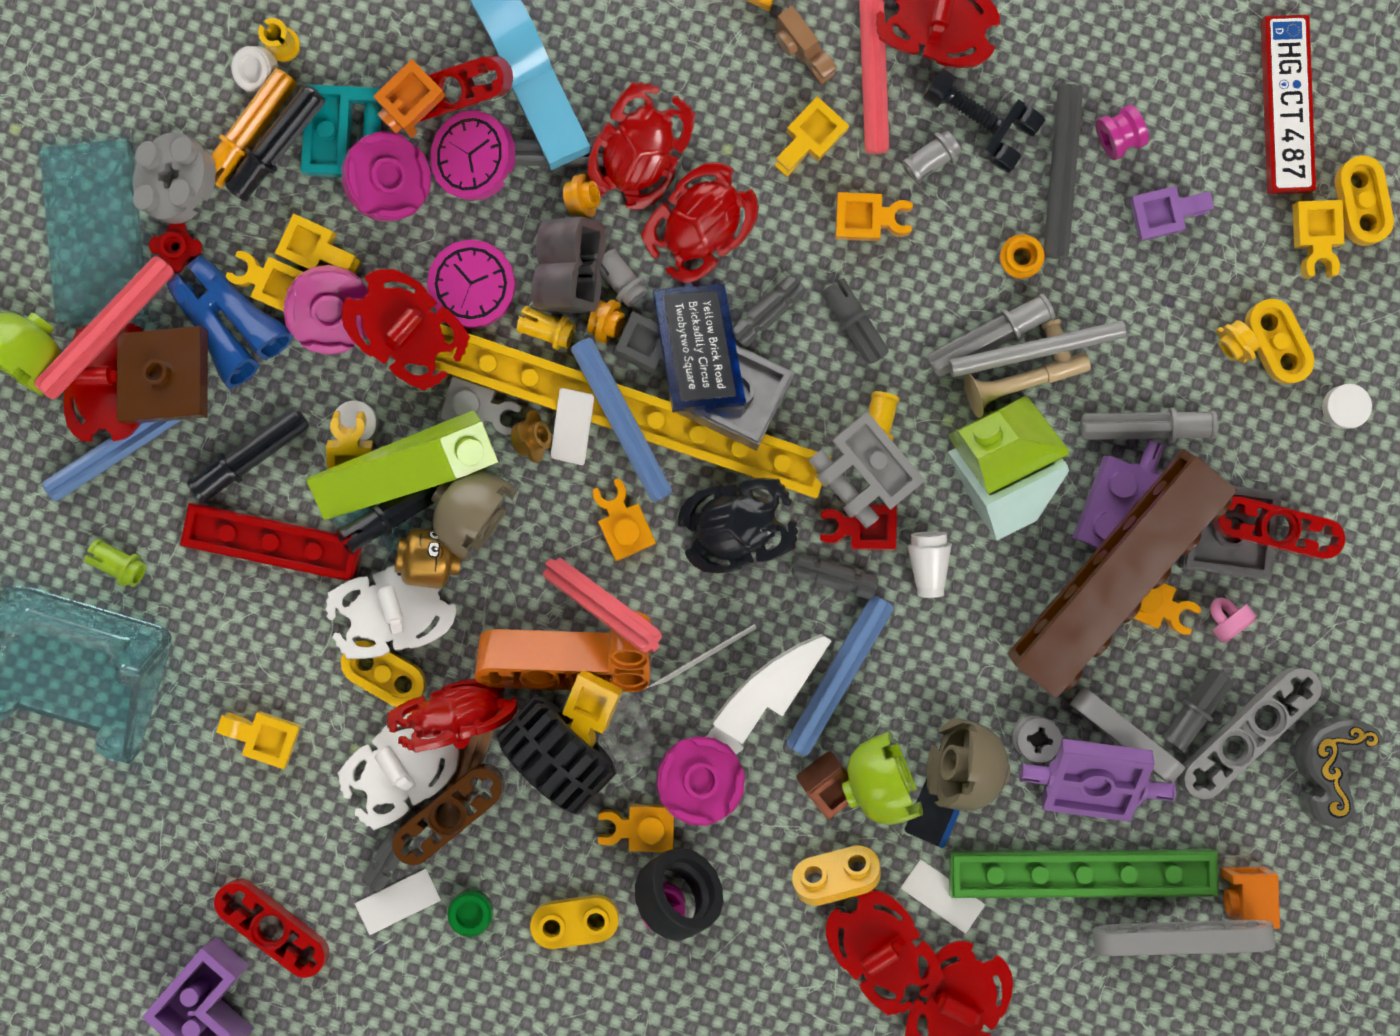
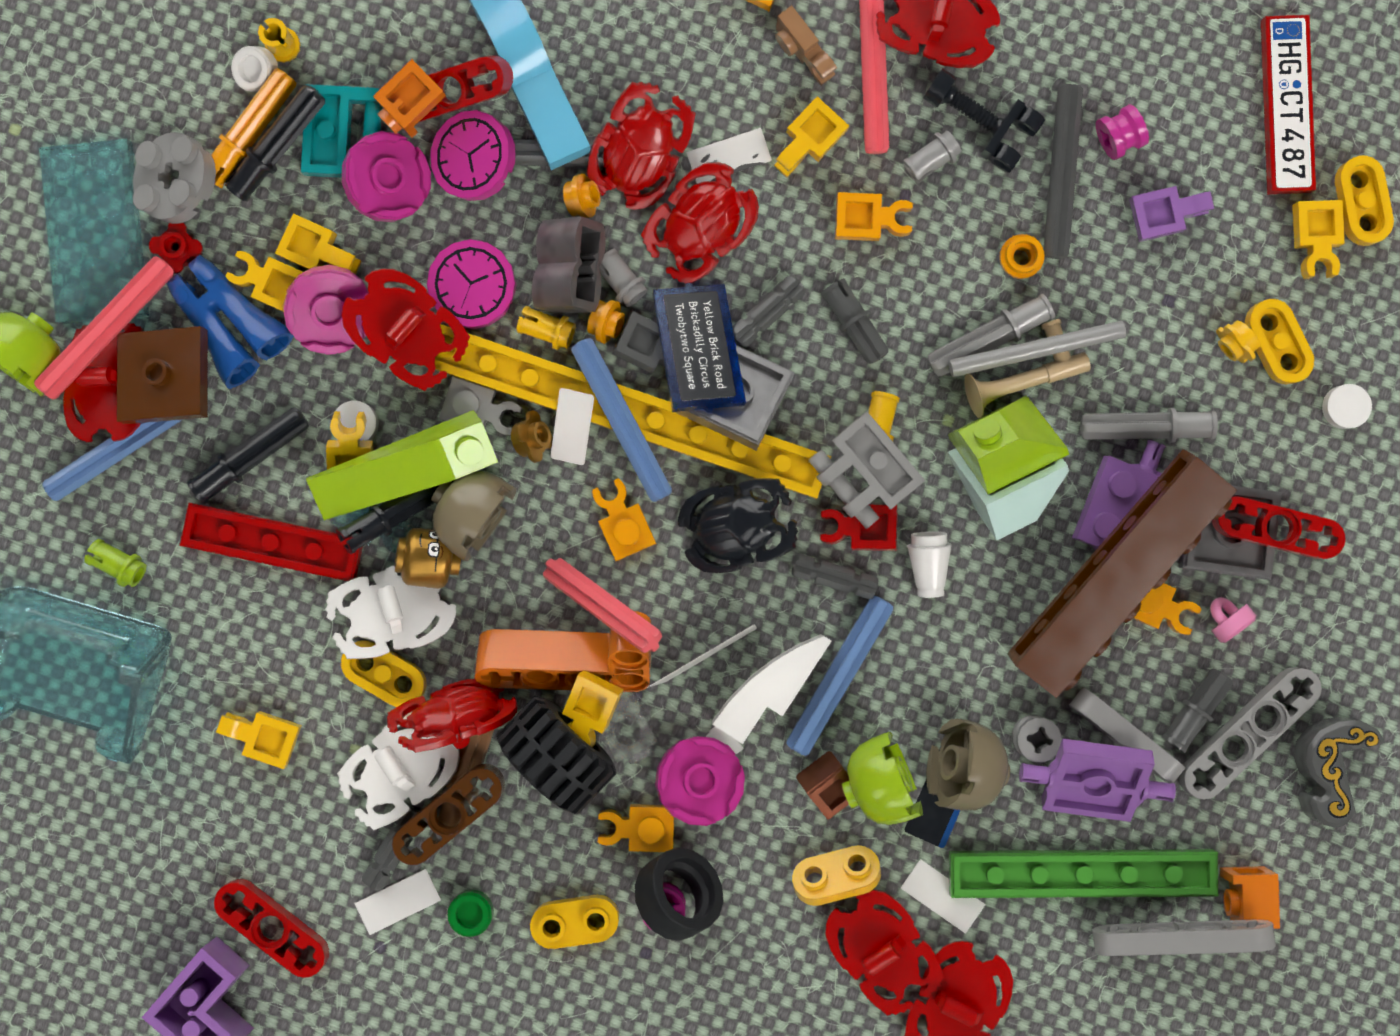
none -> white sticker [686,128,772,183]

